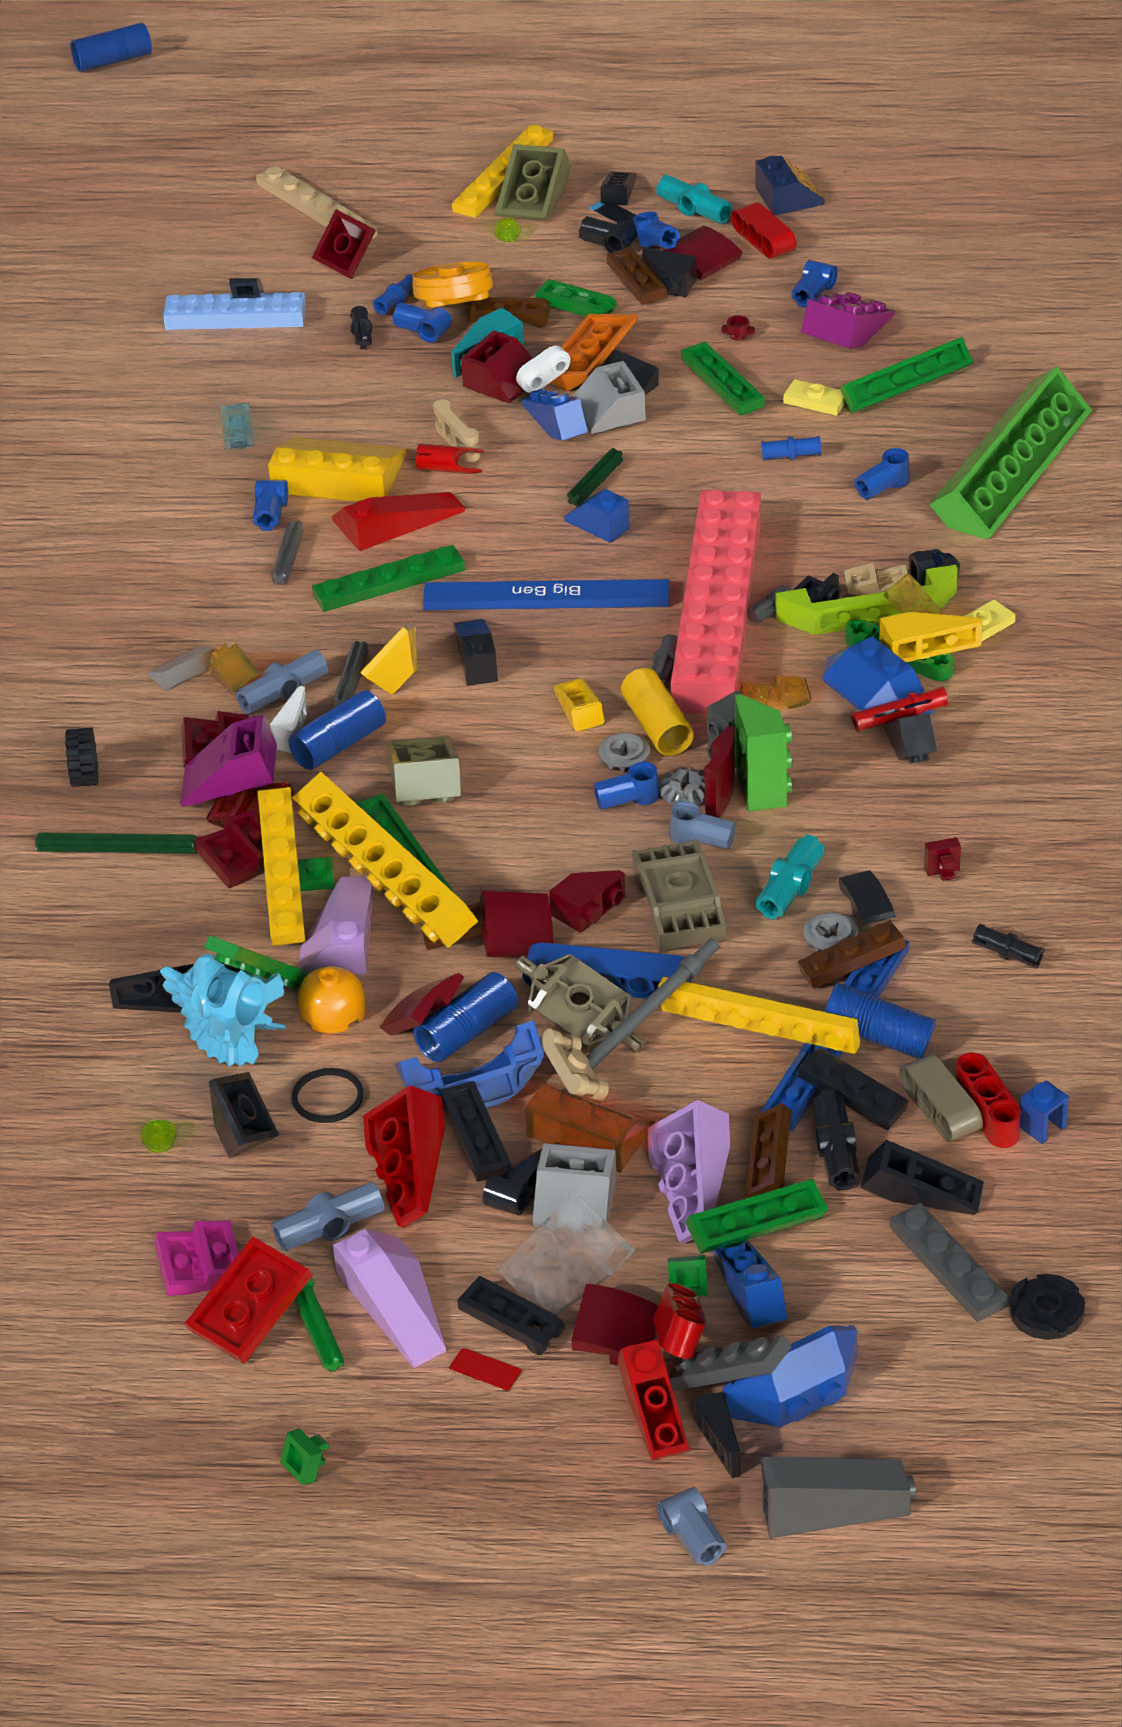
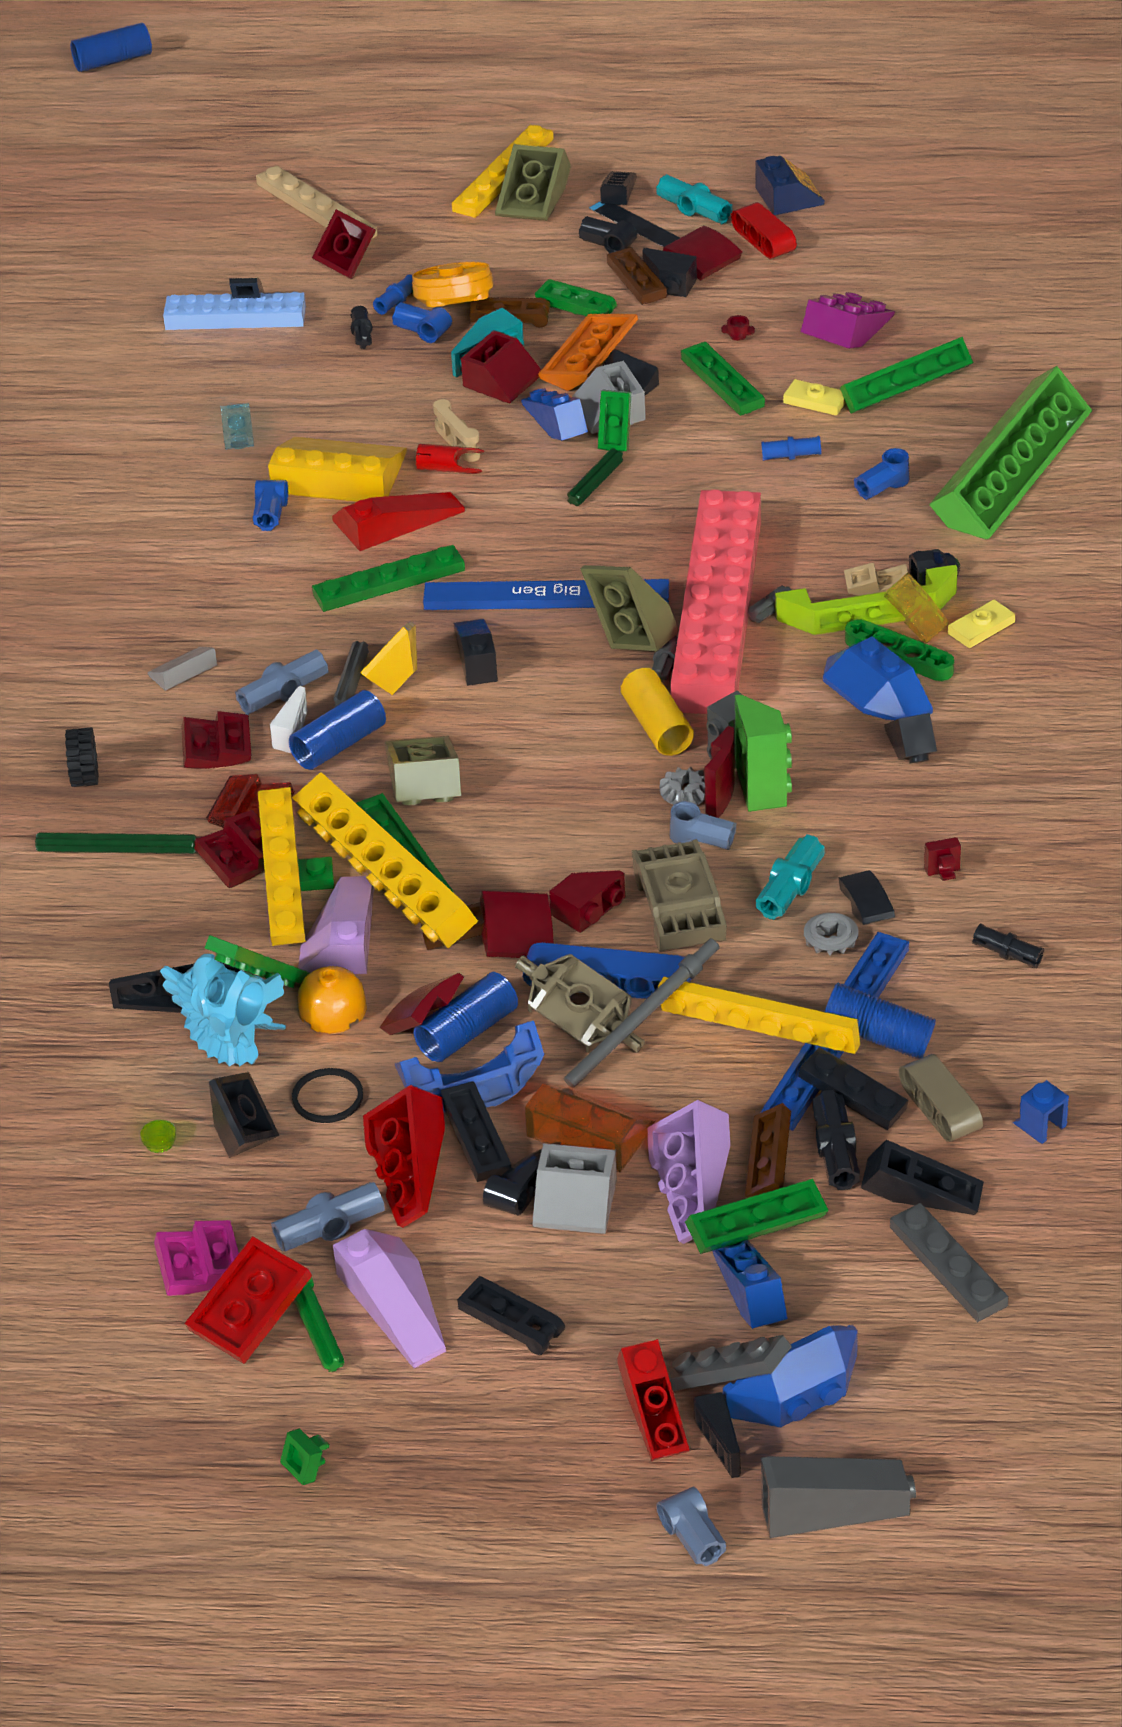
magenta slope [180,715,277,807] -> none
clear yellow slope [206,643,259,694] -> none
dark grey axle [271,520,304,585] -> none
red sticker [449,1348,522,1391] -> none
clear neon green plate [494,218,521,242] -> none
clear slope [497,1191,635,1315] -> none
white plate [516,346,570,393] -> none
tan plate [541,1029,608,1102] -> none
yellow slope [553,678,604,732] -> none
blue slope [564,489,630,543] -> none
dark red slope [571,1283,658,1366] -> none
blue piece [593,761,660,810] -> none
light grey gear [598,733,650,773] -> none
blue piece [634,211,680,250] -> none
red beam [653,1283,706,1359] -> none
green tile [667,1255,708,1296] -> none
clear yellow slope [739,675,812,711] -> none
blue piece [792,260,838,308] -> none
black bracket [793,573,841,603] -> none
reddish brown plate [798,920,907,989] -> none
red pin [851,686,949,732] -> none
yellow slope [879,612,982,662] -> none
red beam [956,1052,1021,1148] -> none
black tile [1009,1273,1085,1340] -> none
none -> olive slope [580,565,679,651]
none -> green plate [598,389,632,451]

